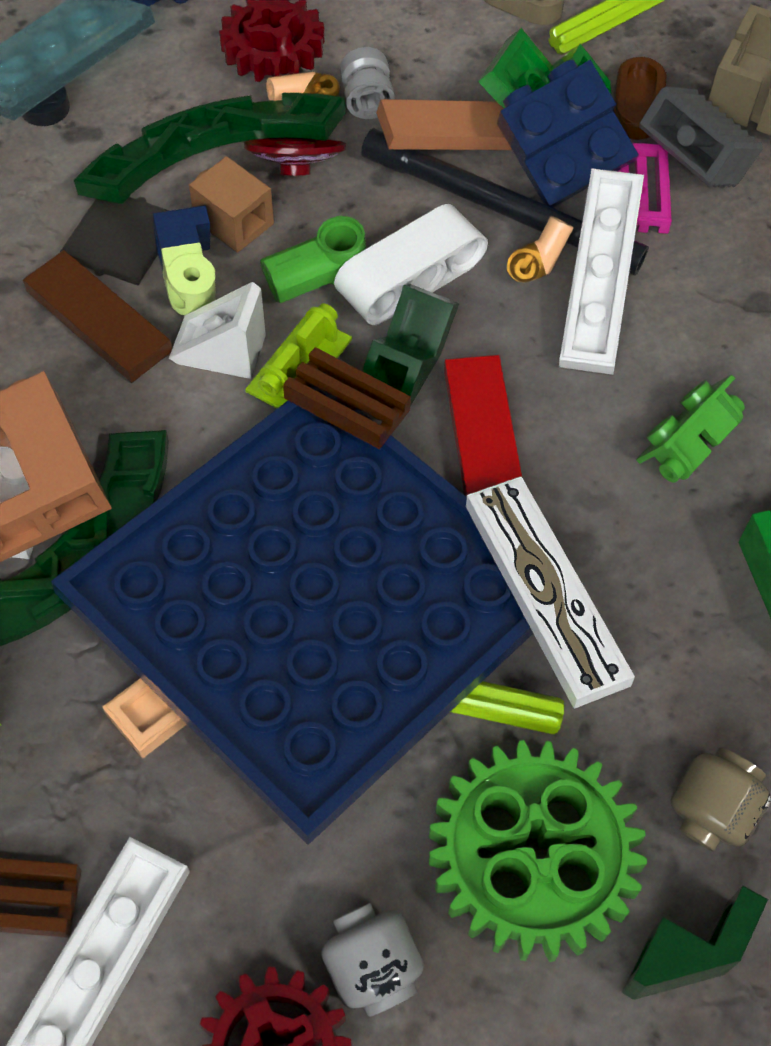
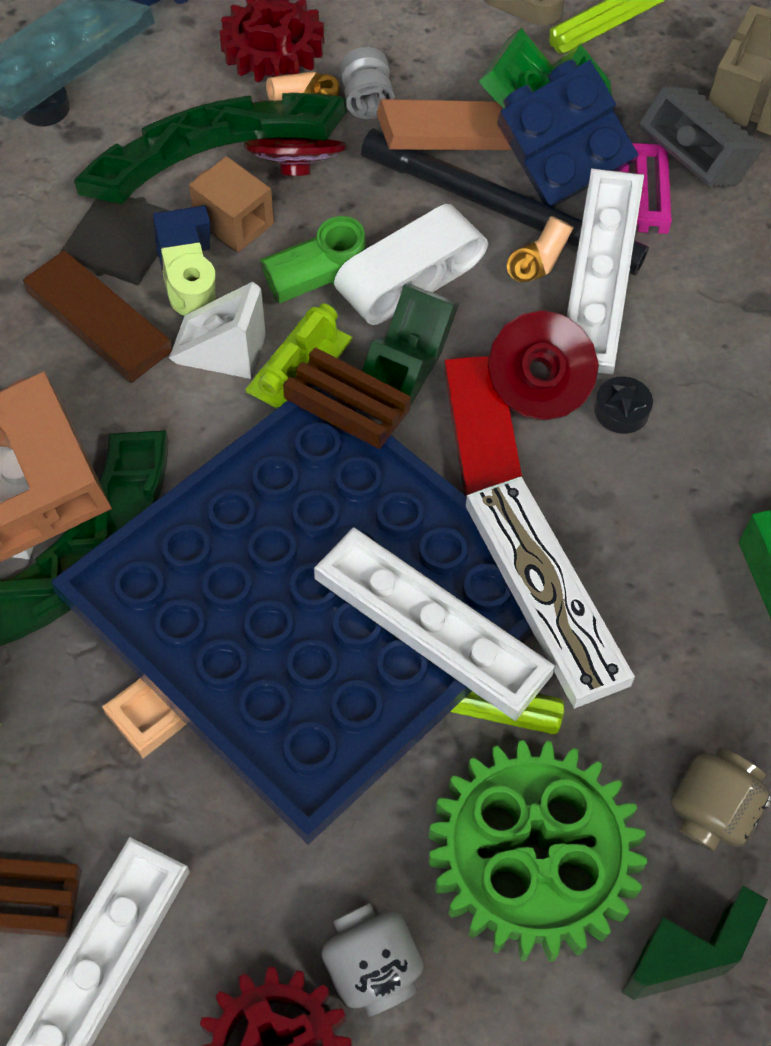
reddish brown tile [613,57,667,140] -> none
bright green hinge [636,374,745,483] -> none
none -> white tile [314,527,555,721]
none -> dark red dish [488,310,599,421]
none -> black tile [594,376,653,434]

